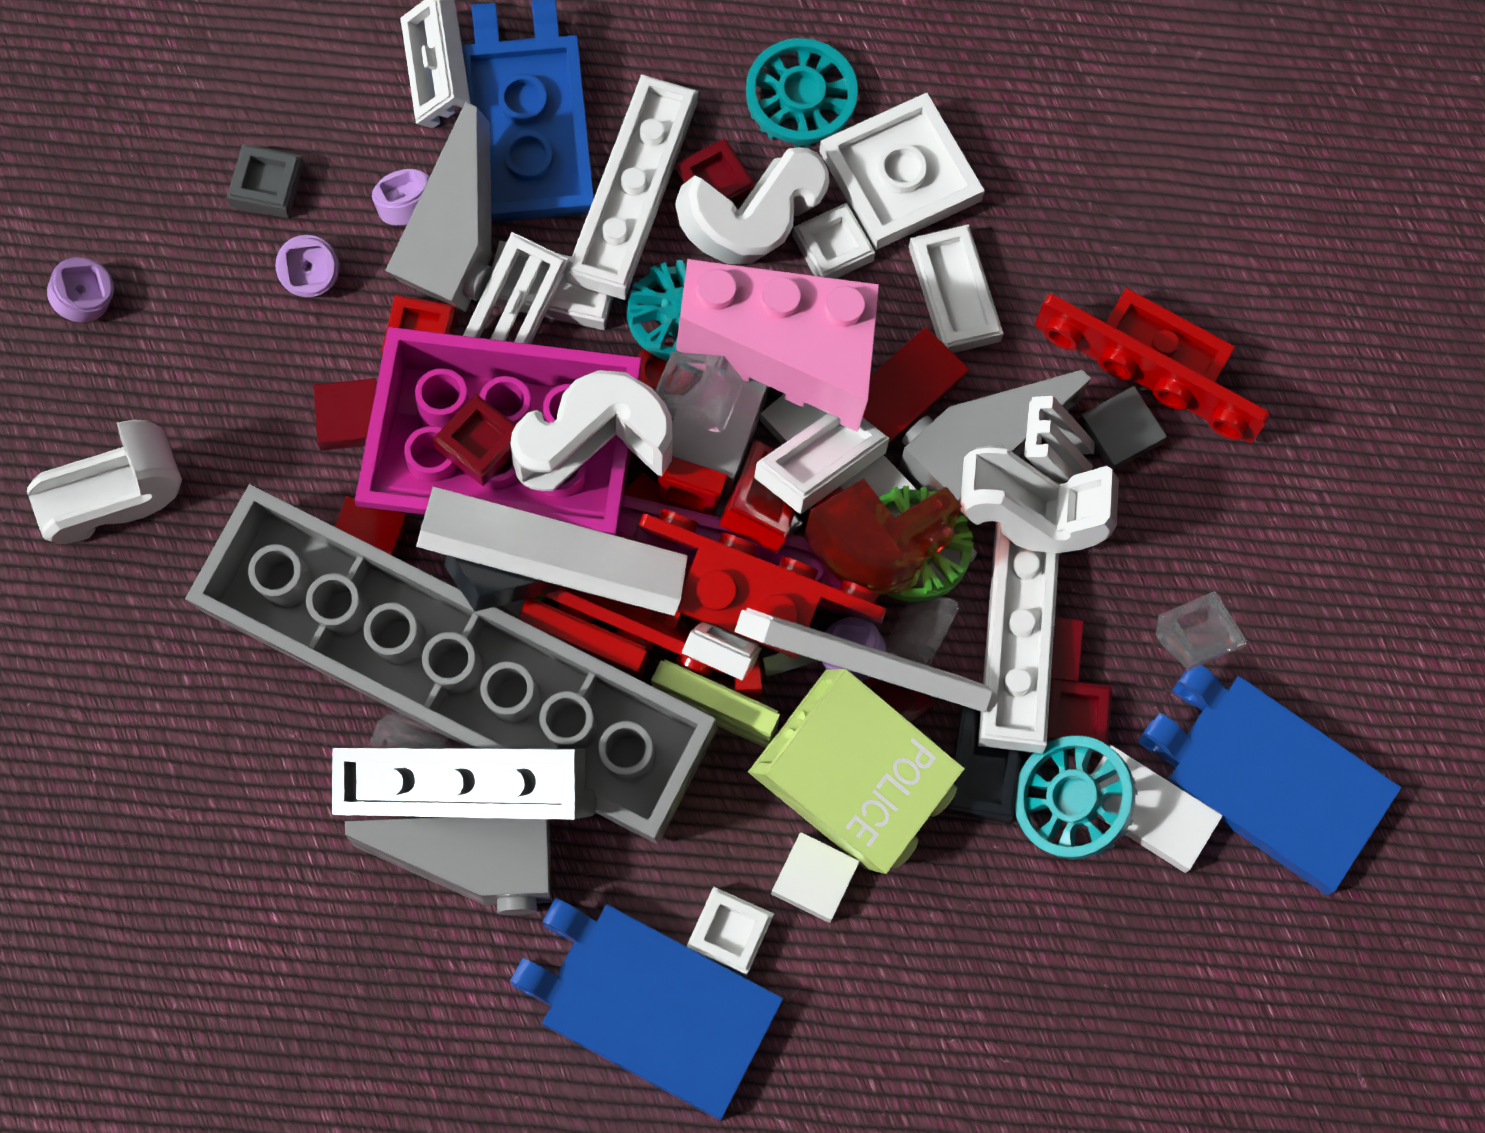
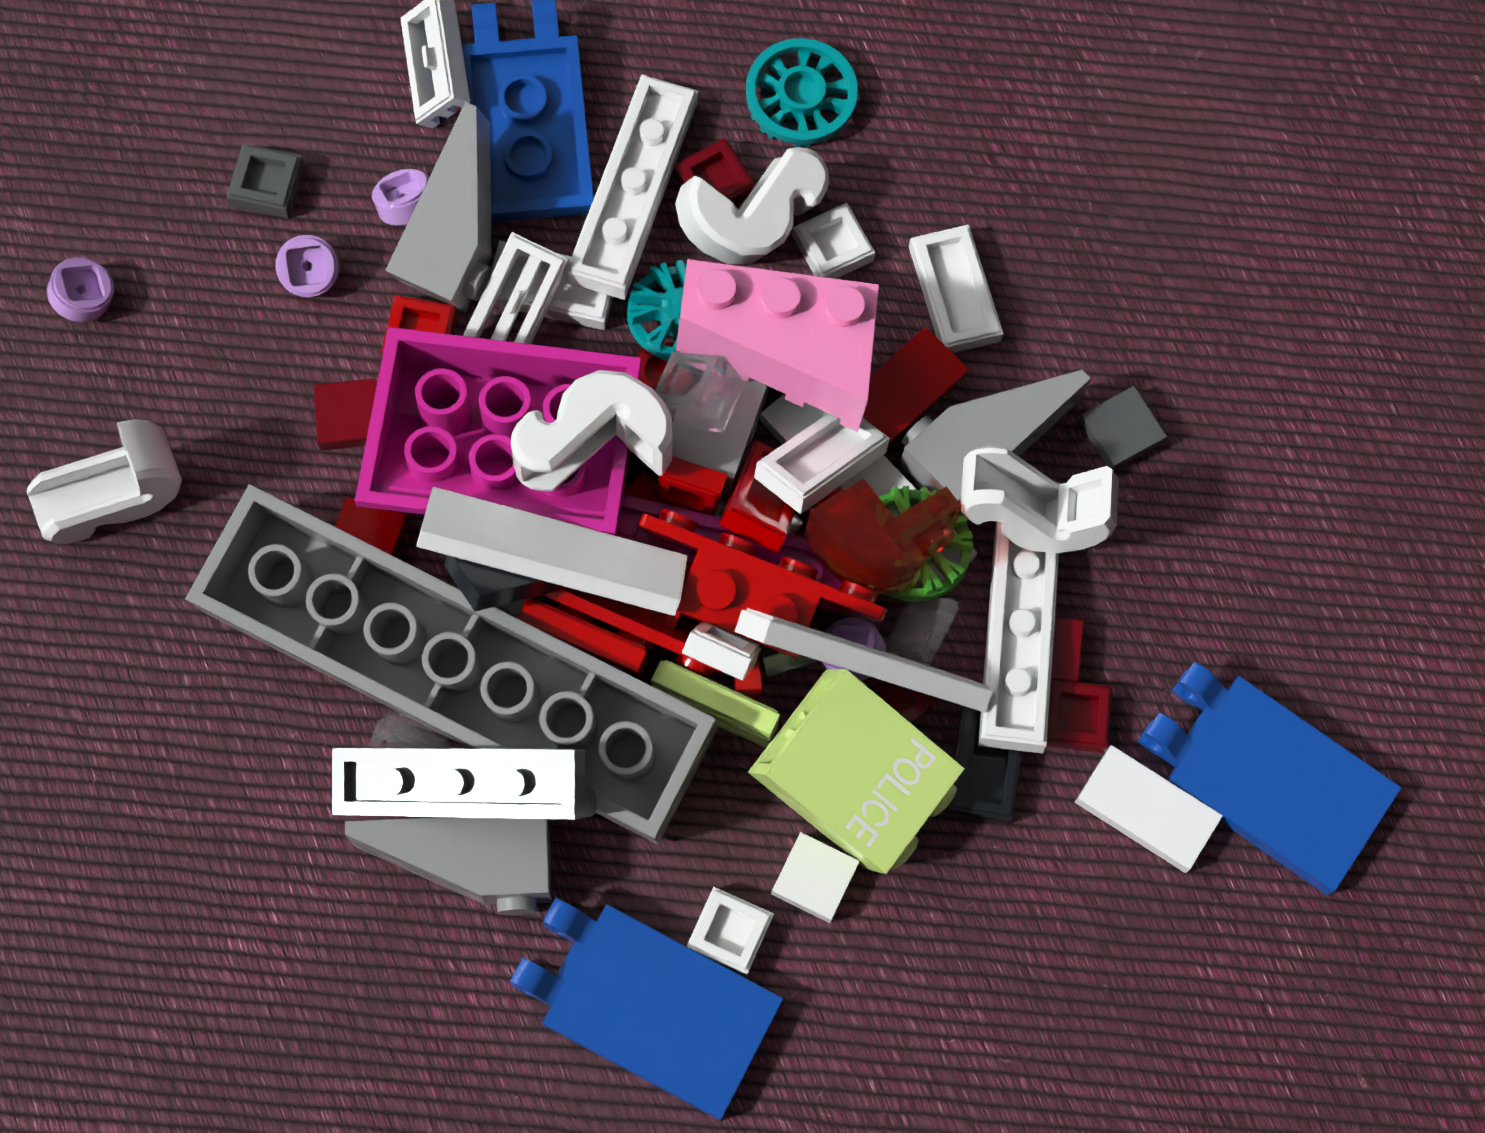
dark red tile [432,394,516,486] -> none
white plate [819,93,984,250] -> none
wheel [1014,736,1138,860] -> none
white tile [1024,396,1095,483] -> none
red bracket [1035,288,1270,443] -> none
clear slope [1156,591,1247,670] -> none

